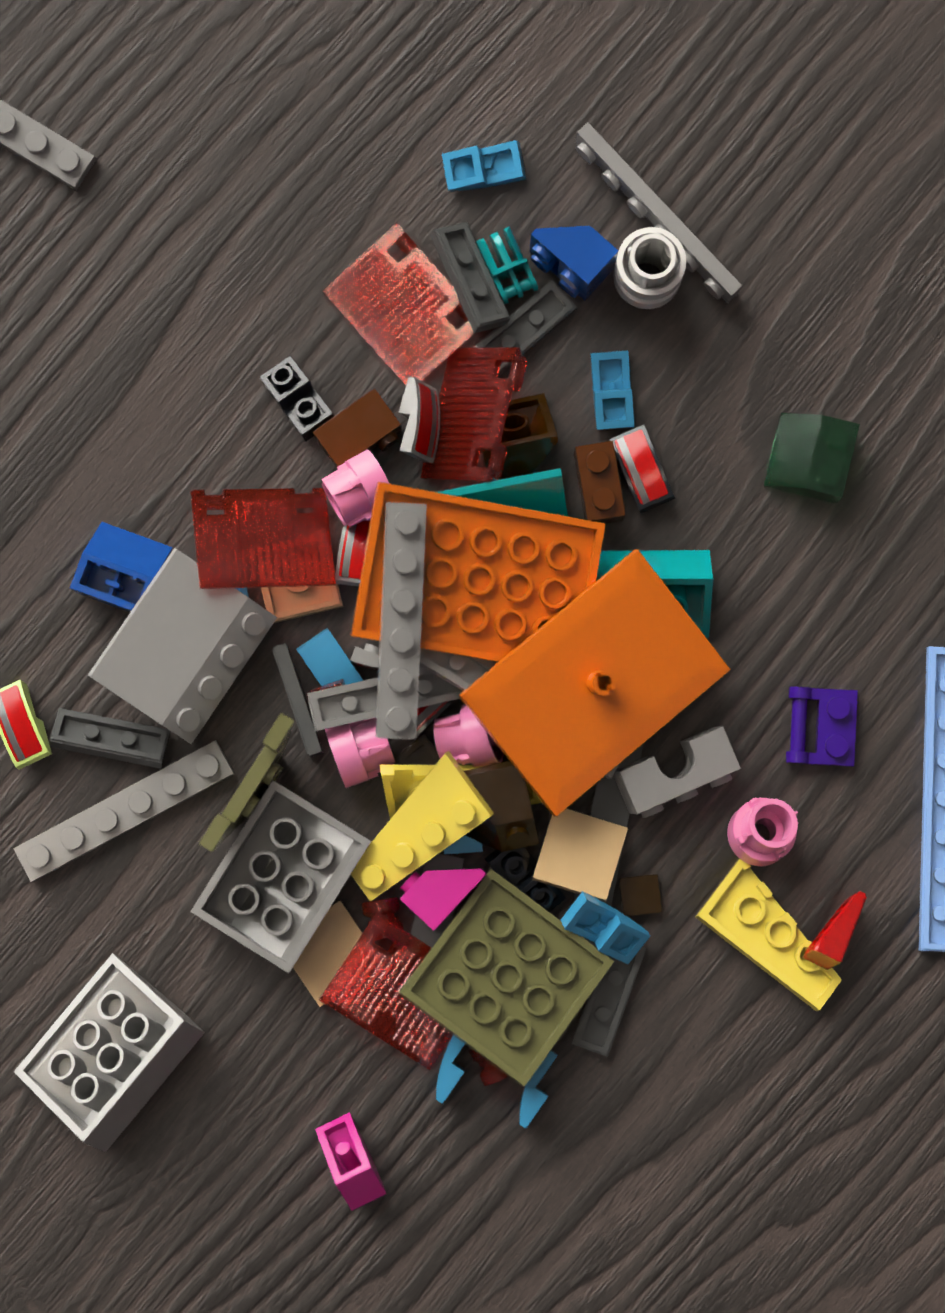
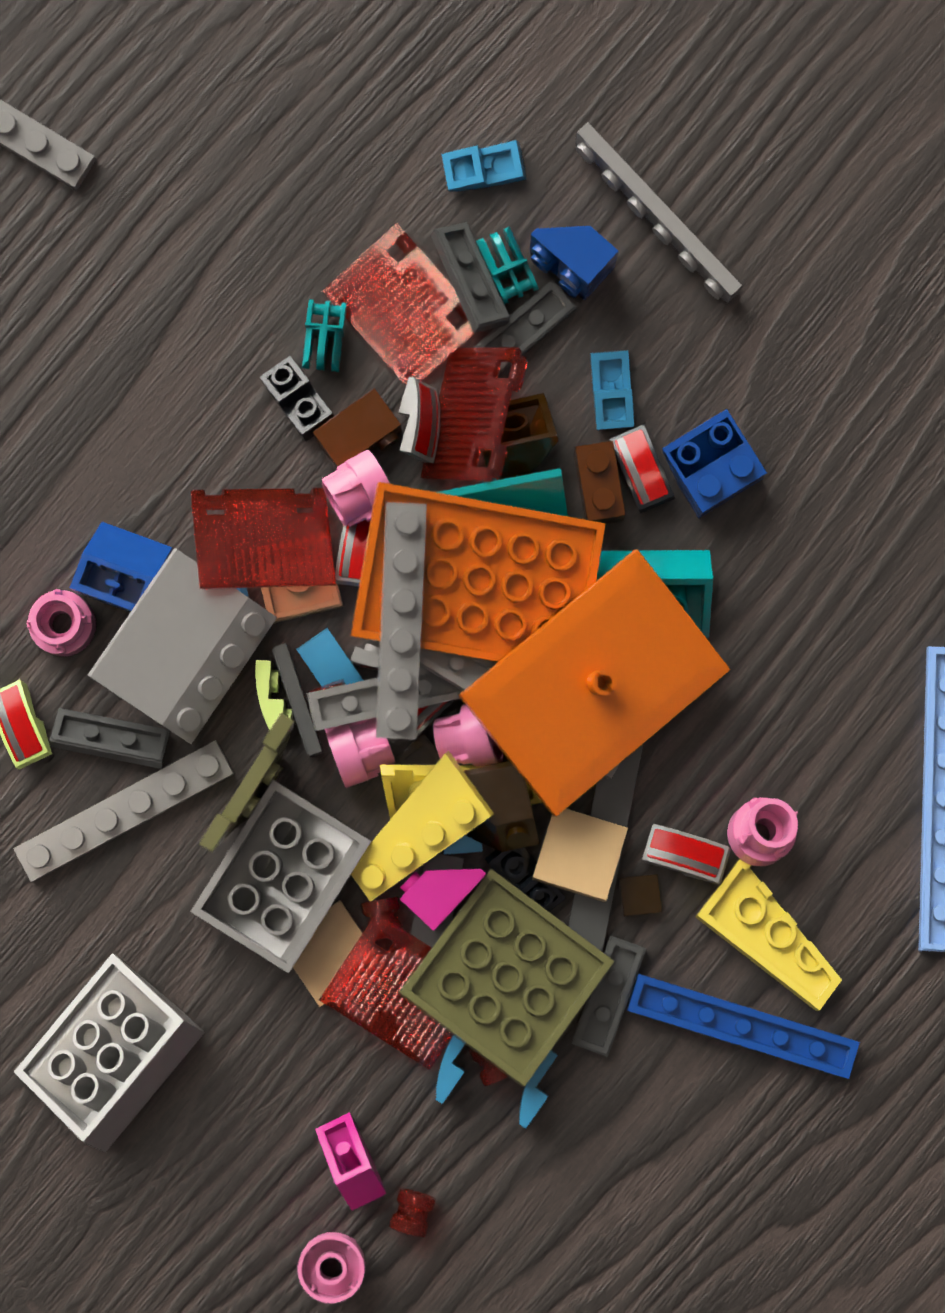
dark azure slope [561,891,650,964] -> none
light grey arch [613,726,741,818] -> none
white piece [614,227,686,309] -> none
clear green slope [763,413,860,504] -> none
dark purple plate [786,687,858,767] -> none
red slope [803,891,867,970] -> none
none -> bright pink piece [26,589,96,656]
none -> yellowish green slope [255,660,293,730]
none -> bright pink piece [298,1232,365,1303]
none -> teal arm [302,299,347,372]
none -> clear red wheel [389,1188,436,1237]
none -> blue plate [627,974,860,1079]
none -> slope [642,824,731,885]
none -> blue slope [662,409,767,519]

